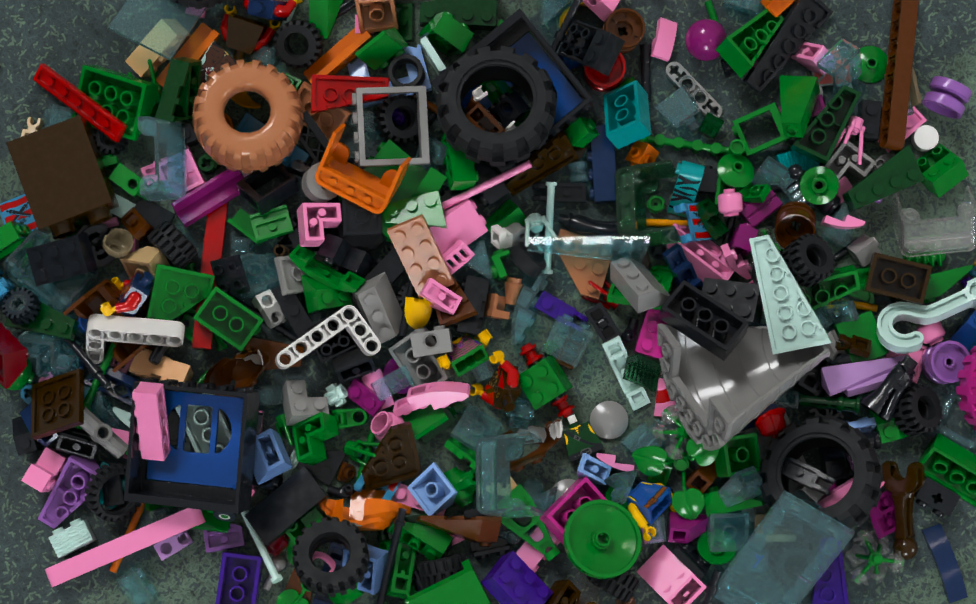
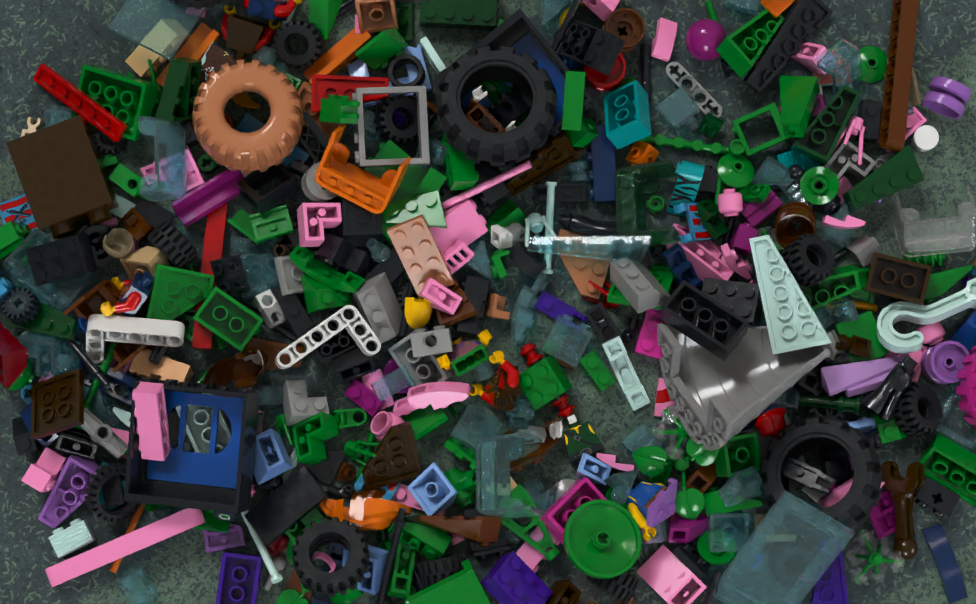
lavender leg [153,530,193,561] -> none
light aqua gear [324,383,348,407] -> none
green slope [418,12,474,57] -> none
nougat cone [504,277,523,305] -> none
light grey dish [590,401,628,439] -> none
clear green panel [623,354,663,392] -> none
light orange bar [630,218,688,227] -> none
green slope [916,143,969,198] -> none
none -> green hinge [320,95,360,124]
none -> clear light blue cone [366,238,390,262]
none -> green tile [562,71,586,131]
none -> green brick [577,350,616,393]
none -> medium lavender wing [646,478,678,528]

